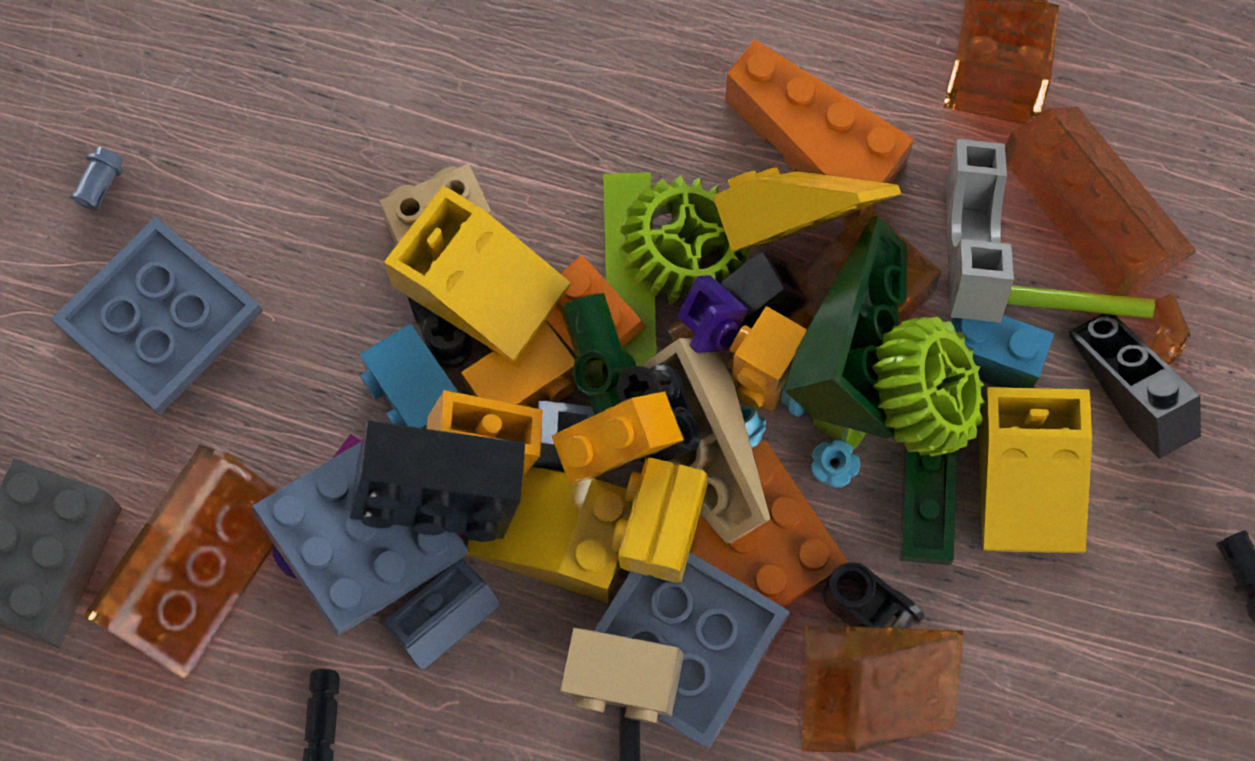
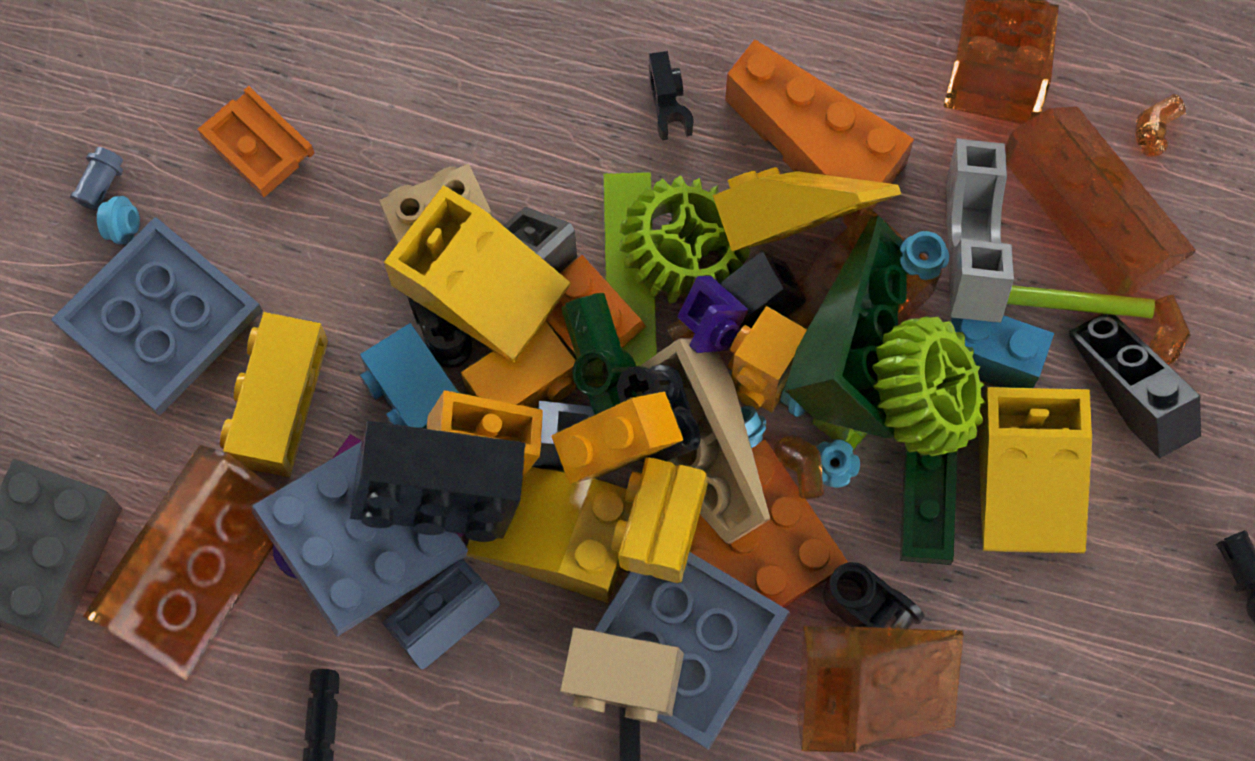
none -> medium azure plate [97,196,140,244]
none -> orange plate [197,86,315,198]
none -> yellow brick [220,312,328,478]
none -> dark grey slope [504,207,577,273]
none -> black plate [649,51,694,140]
none -> clear orange arm [774,435,824,499]
none -> medium azure plate [900,231,949,280]
none -> clear orange arm [1135,94,1186,157]

